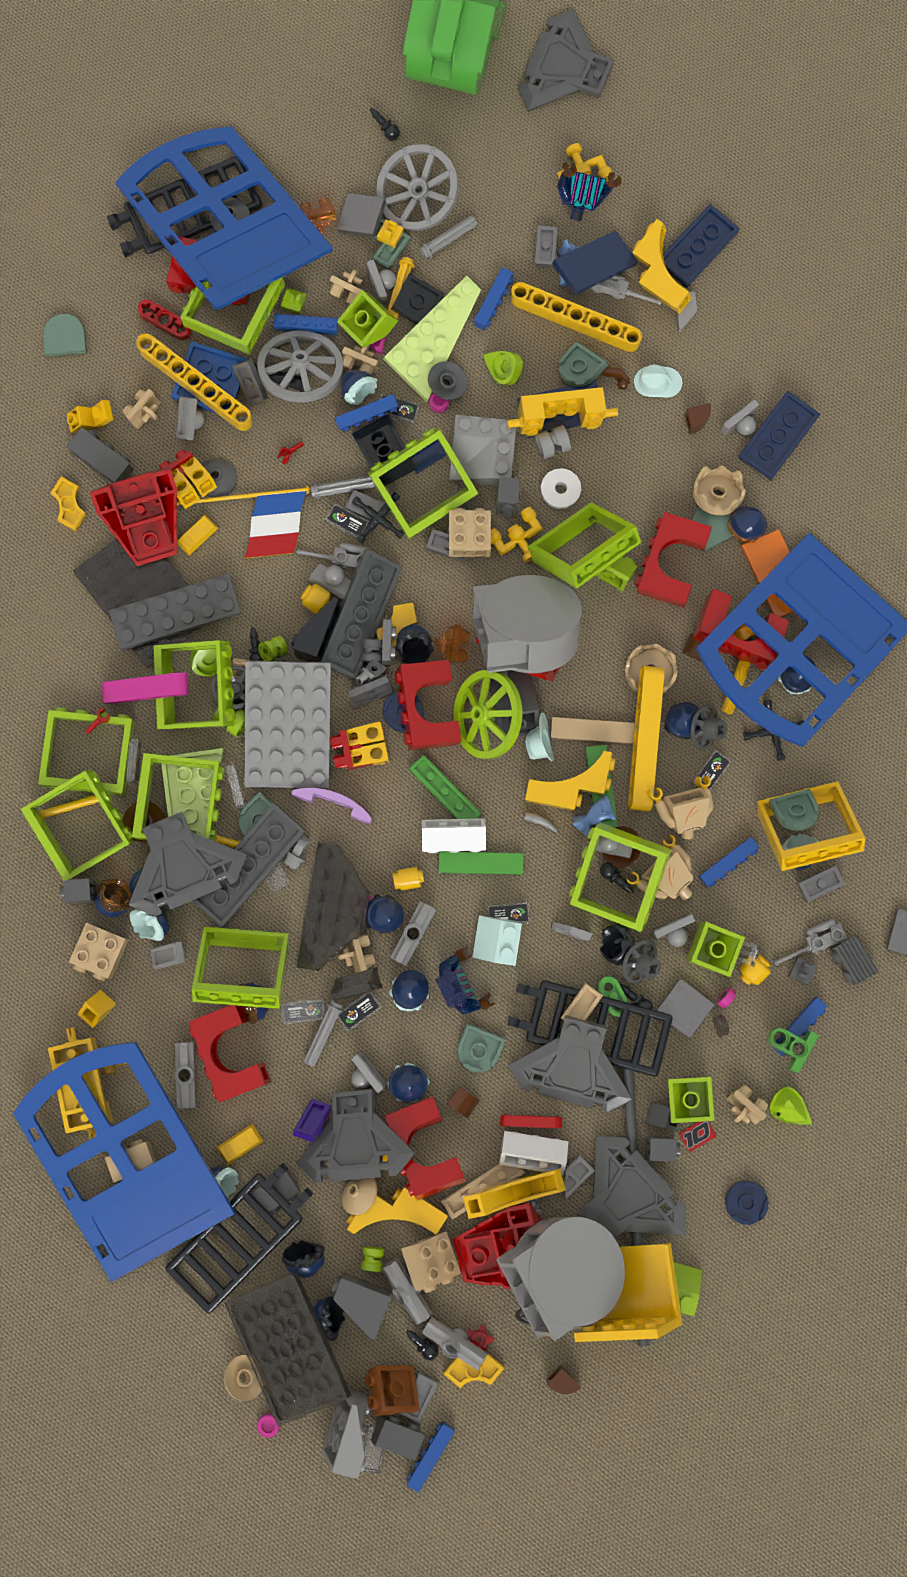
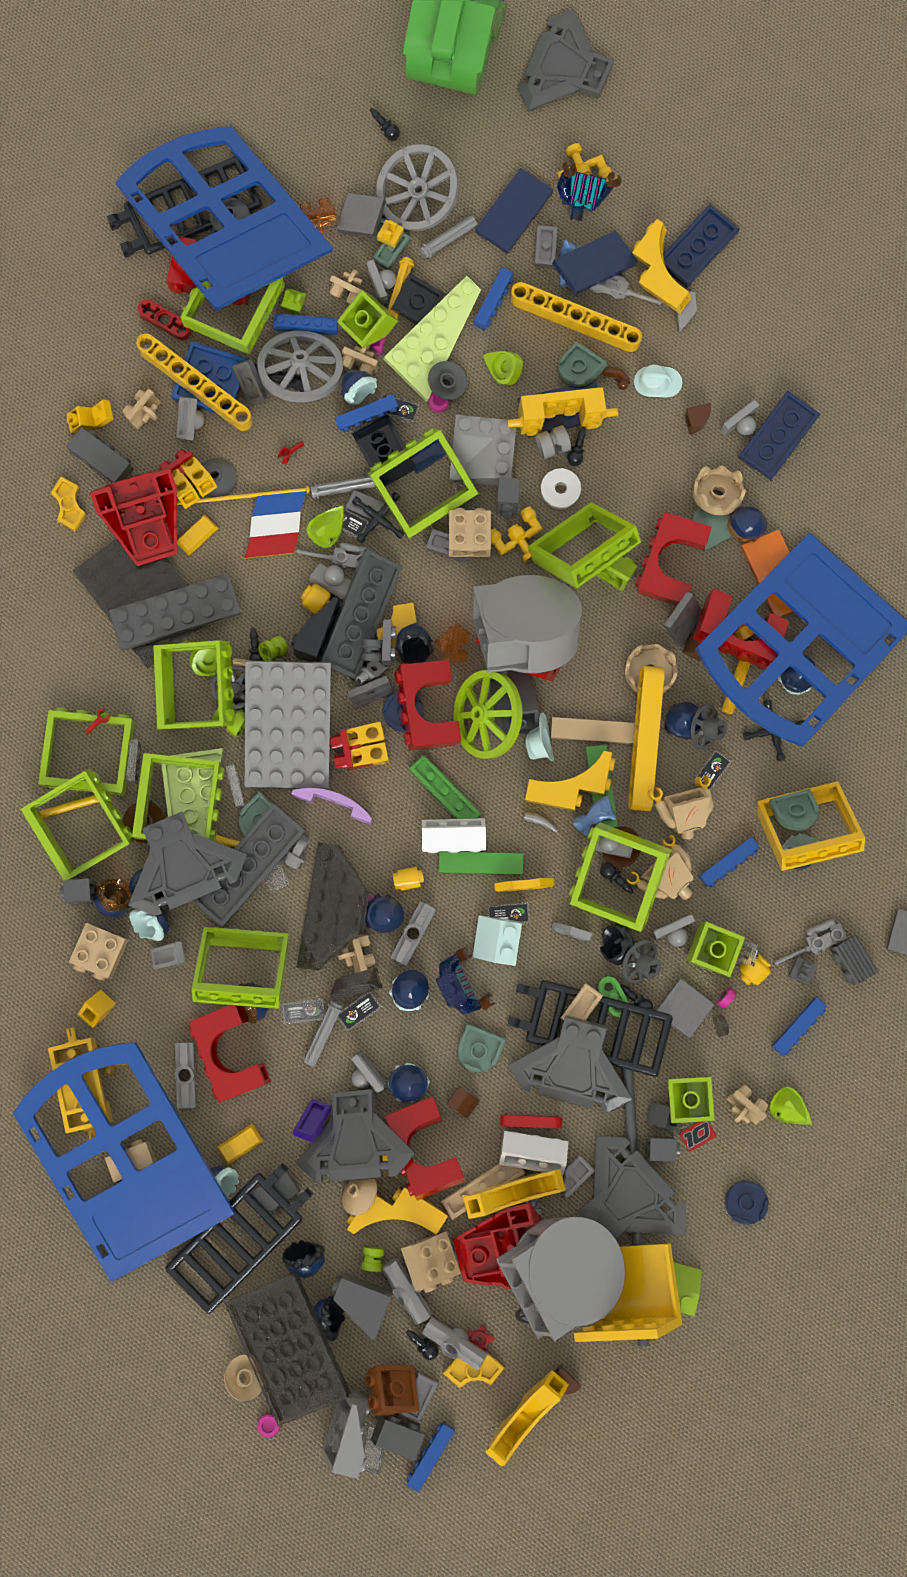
sand green tile [43,314,87,357] -> none
dark pink beam [101,673,189,704] -> none
bright green tile [767,1028,819,1073] -> none
flat silver plate [797,865,845,903] -> none
none -> lime piece [307,505,344,548]
none -> dark blue tile [475,168,553,254]
none -> yellow arch [485,1370,569,1466]
none -> yellow tile [494,878,554,892]
none -> black bar [567,427,586,466]
none -> flat silver tile [664,592,702,647]

